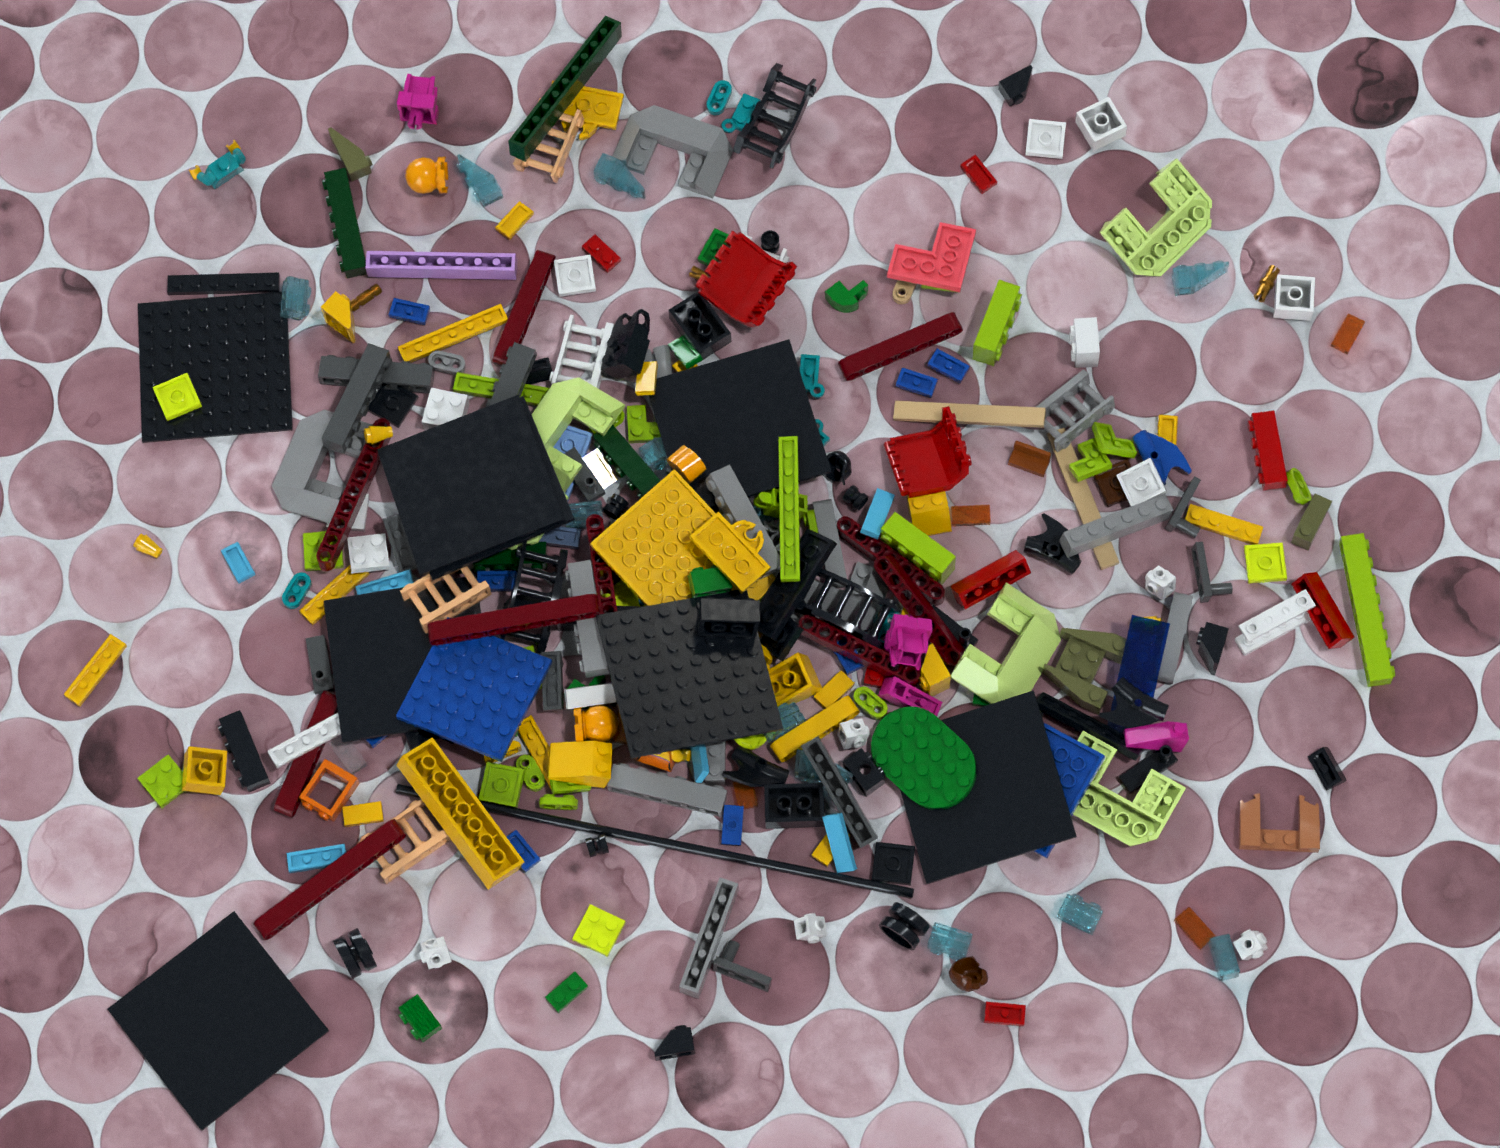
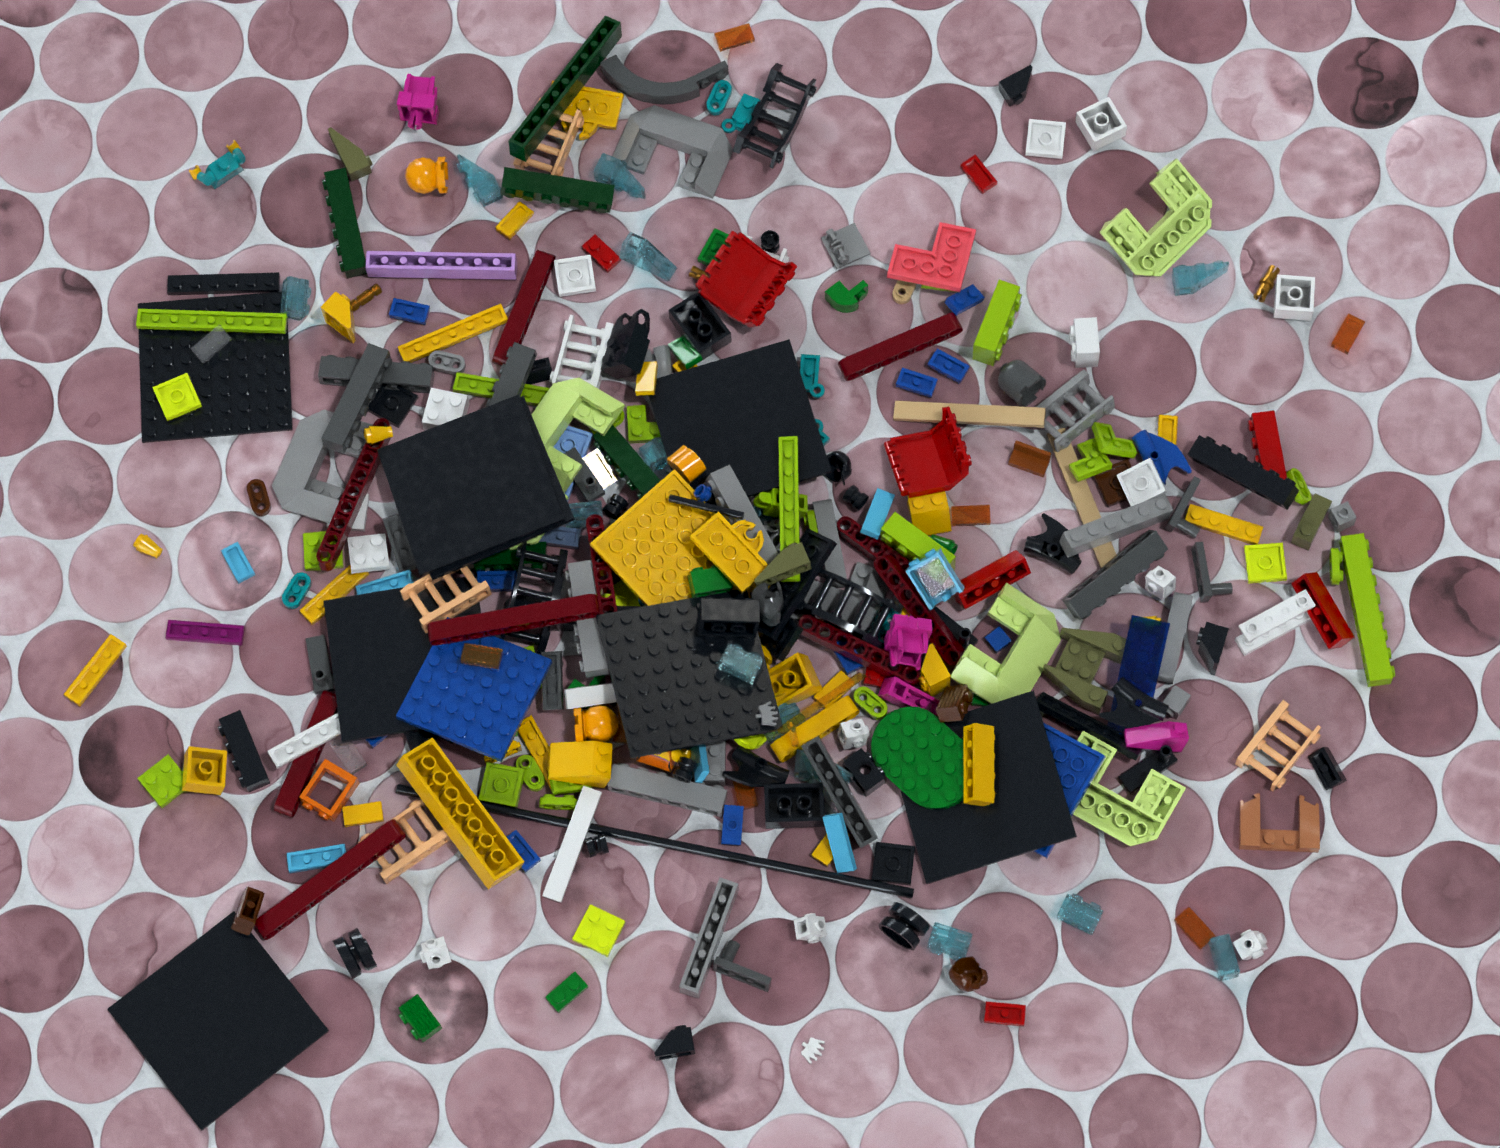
none -> lime plate [136,309,288,334]
none -> magenta tile [165,620,245,646]
none -> clear plate [191,325,232,363]
none -> reddish brown brick [231,886,265,935]
none -> reddish brown plate [247,479,271,516]
none -> clear orange tile [460,643,503,669]
none -> dark green brick [500,167,615,213]
none -> white tile [542,786,602,903]
none -> dark grey arch [600,55,729,105]
none -> clear light blue slope [619,232,677,281]
none -> black bar [669,494,744,520]
none -> black wheel [672,757,698,783]
none -> blue plate [694,484,712,502]
none -> clear orange tile [714,23,755,52]
none -> clear light blue brick [717,643,764,685]
none -> dark grey helmet [750,582,784,626]
none -> olive slope [754,542,811,587]
none -> light grey piece [756,701,778,727]
none -> clear yellow piece [778,672,866,747]
none -> white piece [801,1037,825,1064]
none -> light grey hinge [821,223,871,269]
none -> window [906,548,965,610]
none -> green cone [930,534,958,554]
none -> reddish brown brick [936,684,973,723]
none -> blue plate [944,284,985,316]
none -> yellow brick [963,723,995,806]
none -> blue tile [984,626,1012,654]
none -> dark grey cylinder [998,360,1046,407]
none -> dark grey brick [1062,530,1168,619]
none -> light grey brick [1163,685,1191,719]
none -> black brick [1187,435,1299,510]
none -> light nougat fence [1235,700,1321,792]
none -> light grey brick [1328,501,1357,533]
none -> lime plate [1329,548,1343,585]

